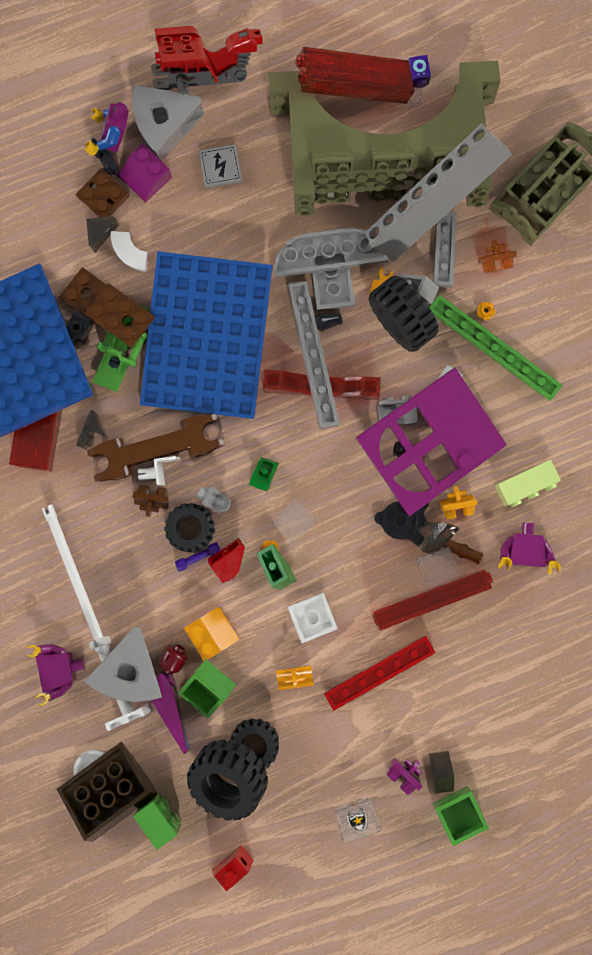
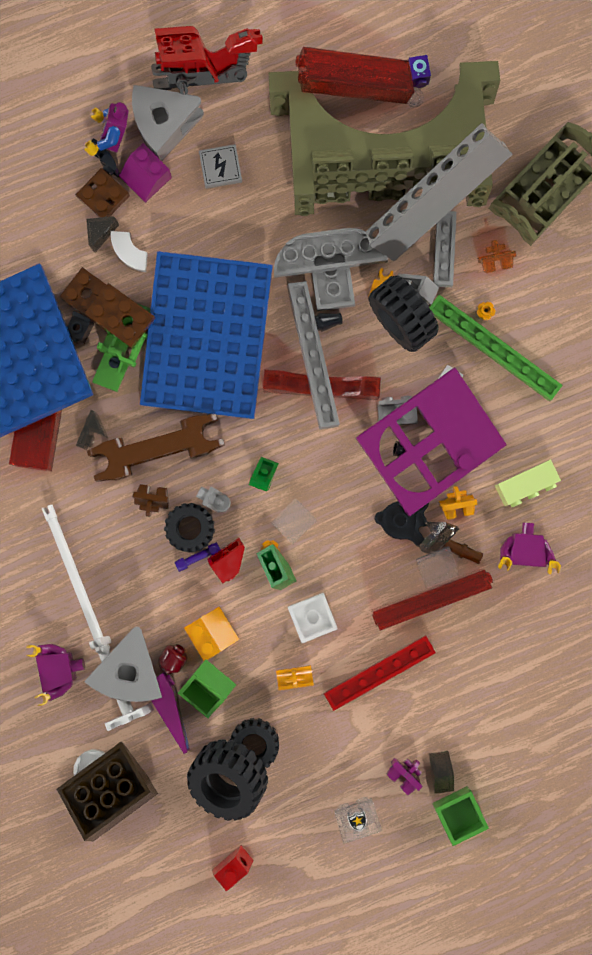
bright green piece [133,793,181,850] -> none
white bracket [138,456,181,486] -> none

